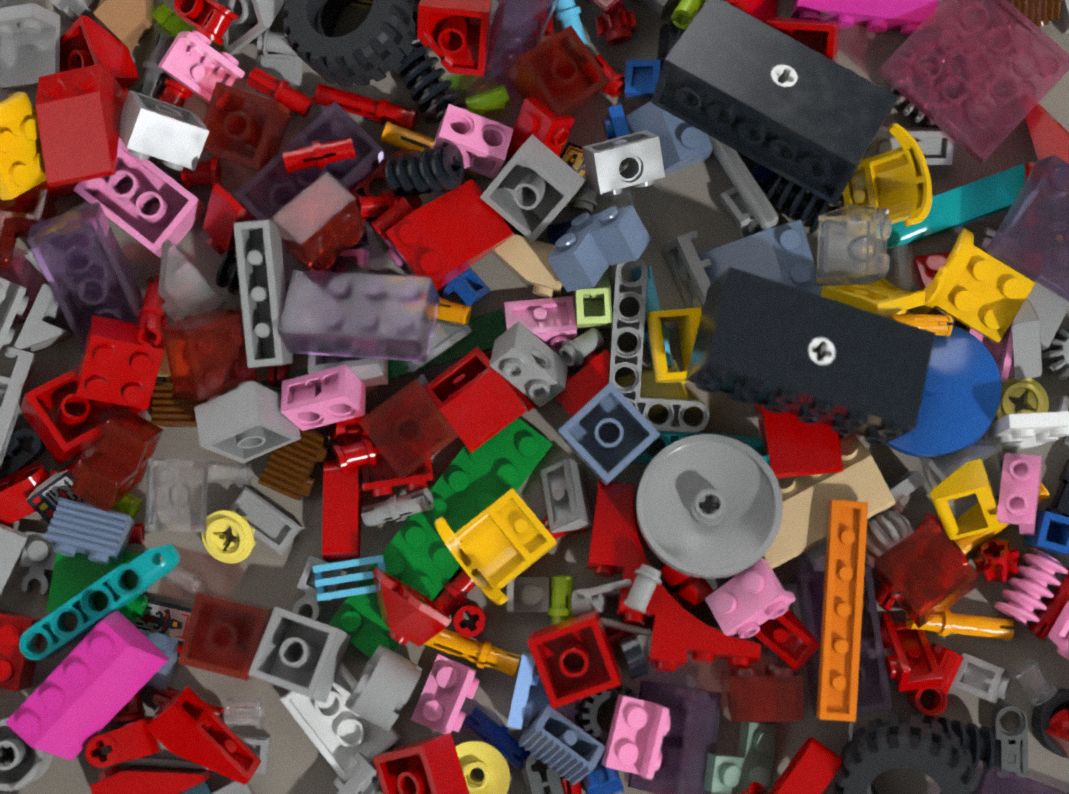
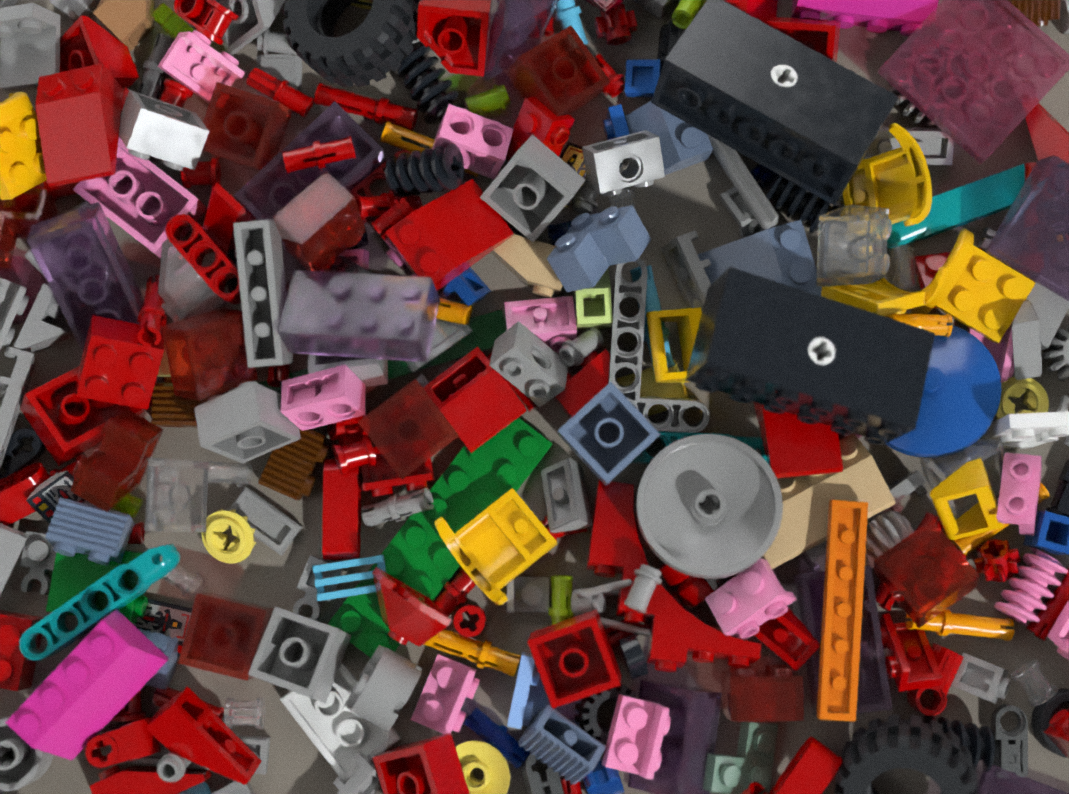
none -> light grey pin [157,753,193,782]
none -> red beam [166,214,241,304]

